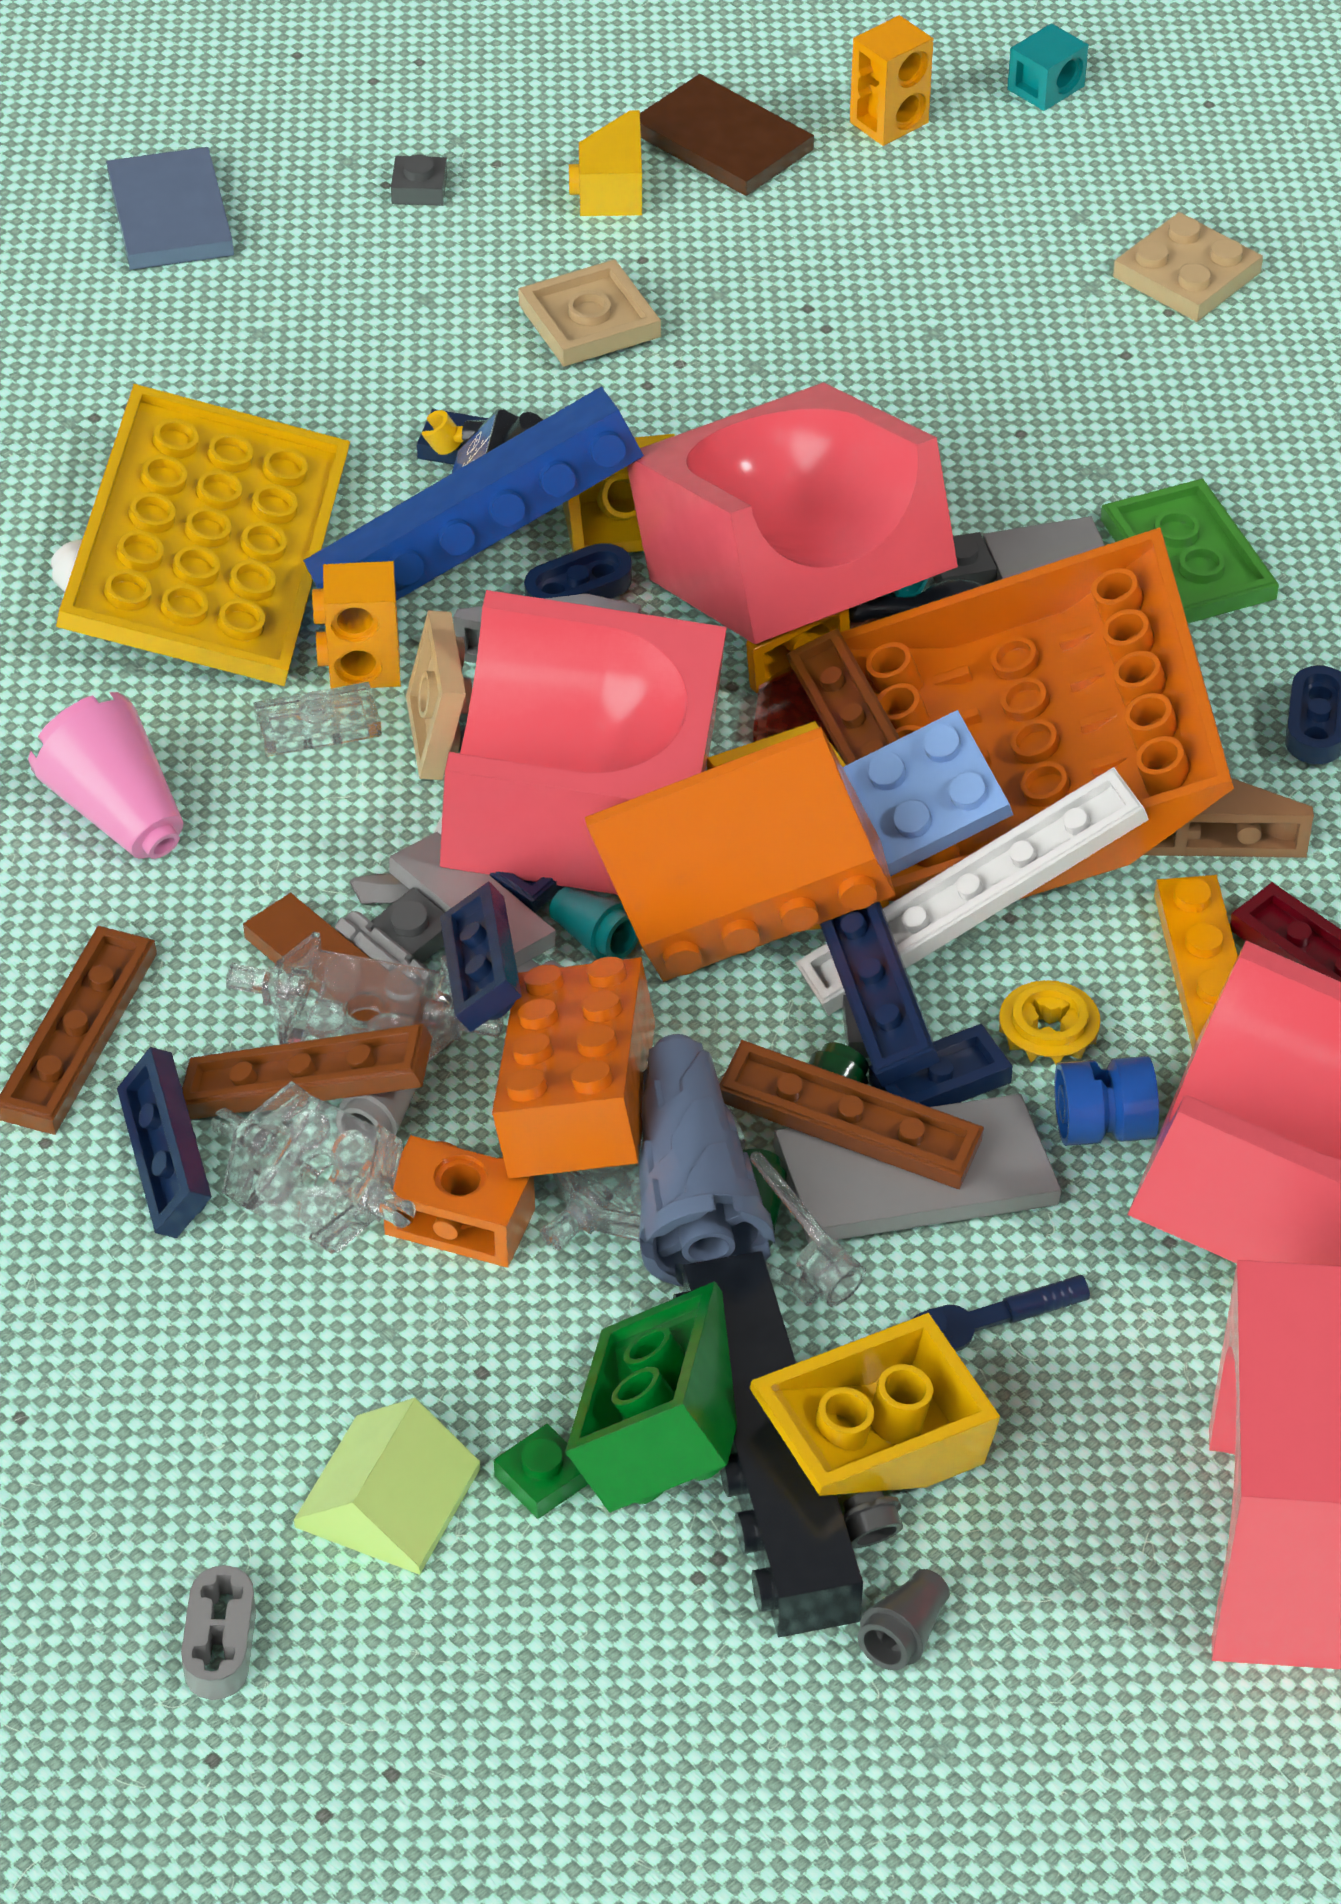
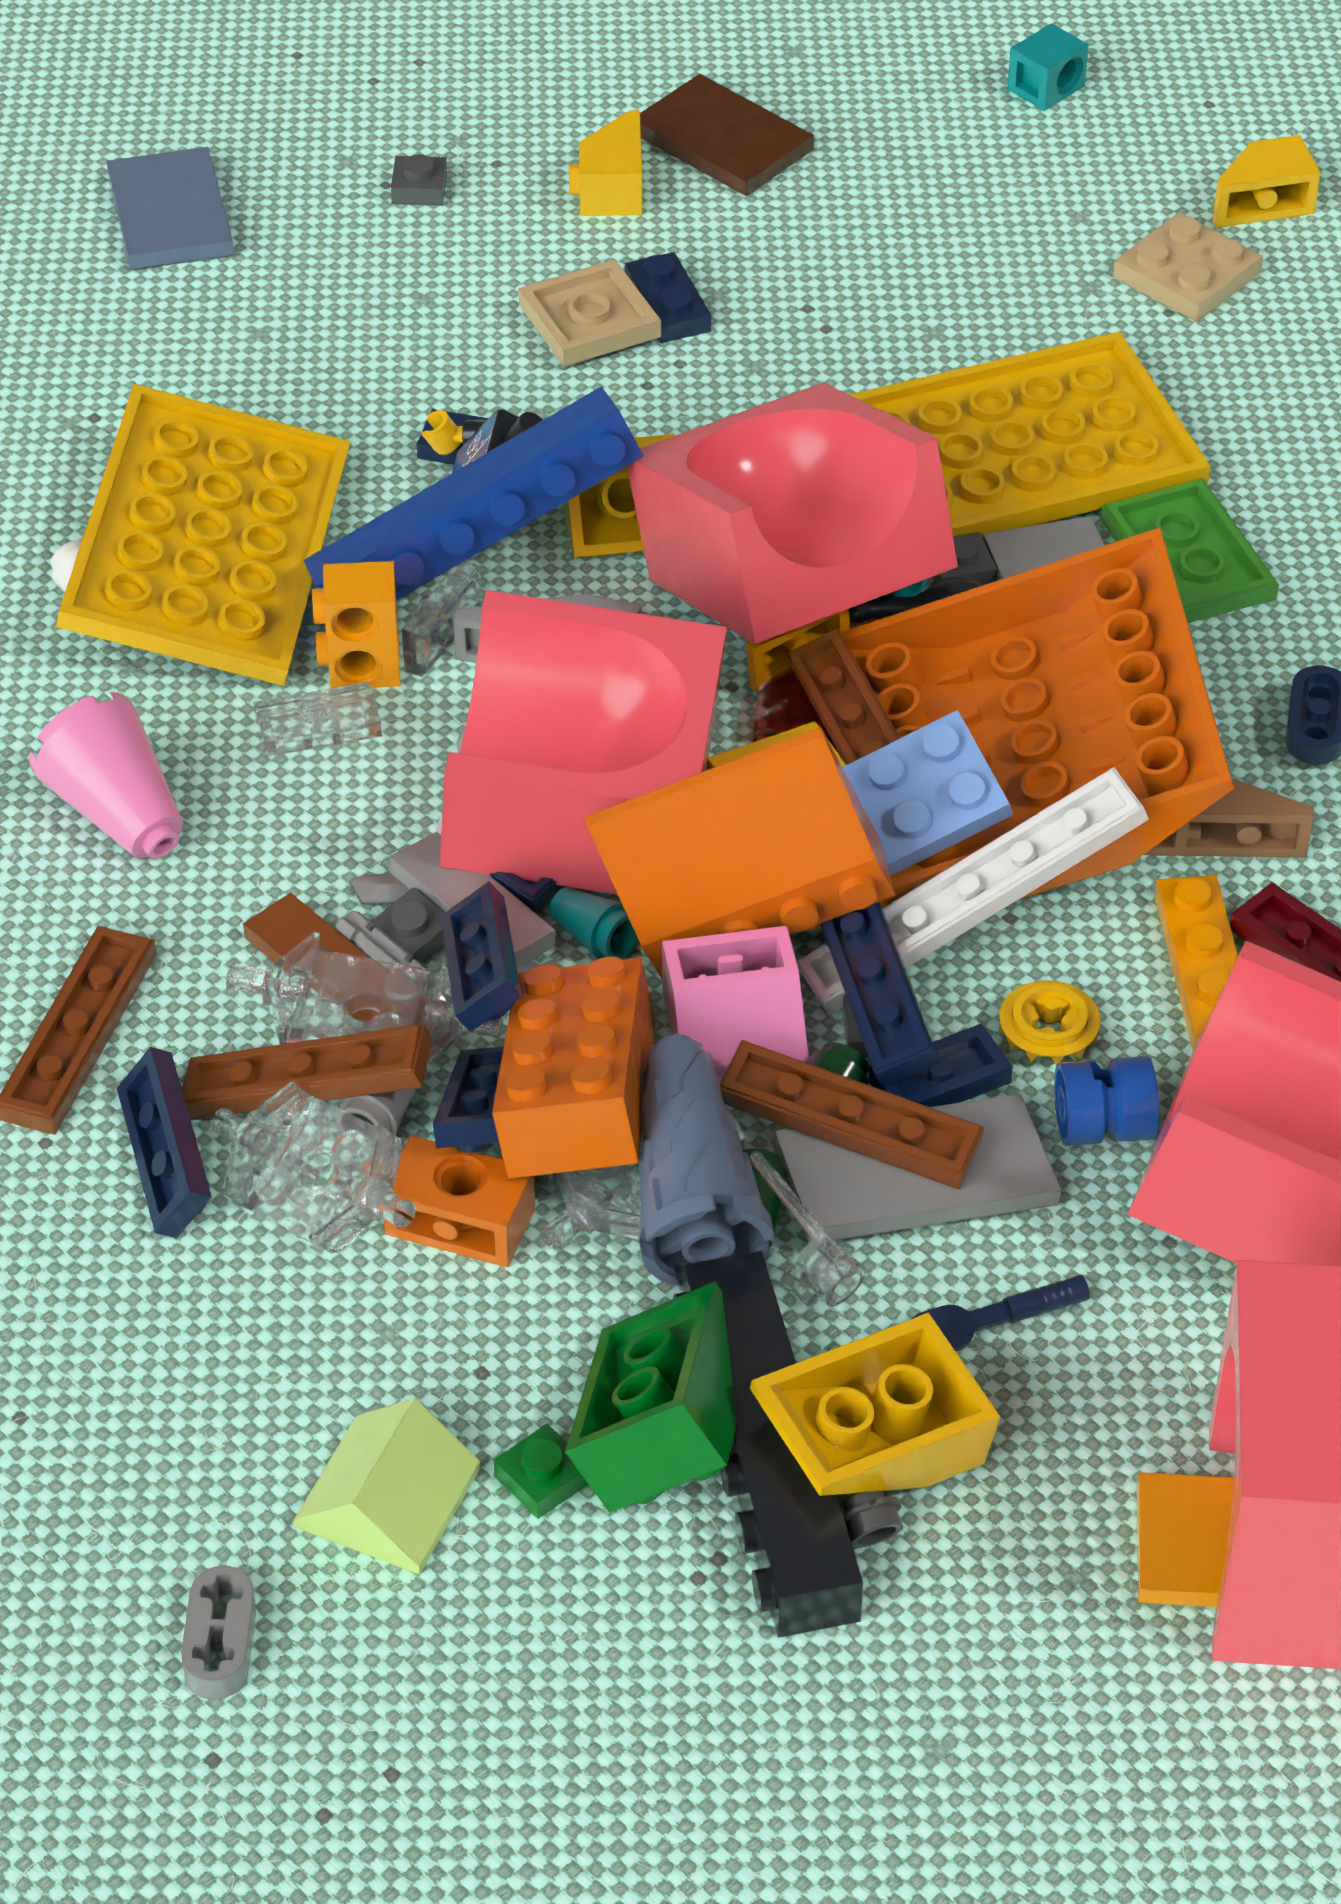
tan plate [406,610,472,780] -> none
dark blue plate [524,543,632,599] -> none
light orange brick [850,15,934,146] -> none
dark grey cone [858,1569,950,1671] -> none
none -> clear plate [402,560,481,677]
none -> dark blue plate [433,1046,504,1153]
none -> dark blue plate [625,252,711,343]
none -> bright pink slope [662,926,809,1081]
none -> yellow plate [849,331,1211,538]
none -> light orange tile [1137,1472,1234,1607]
none -> yellow slope [1212,135,1320,228]

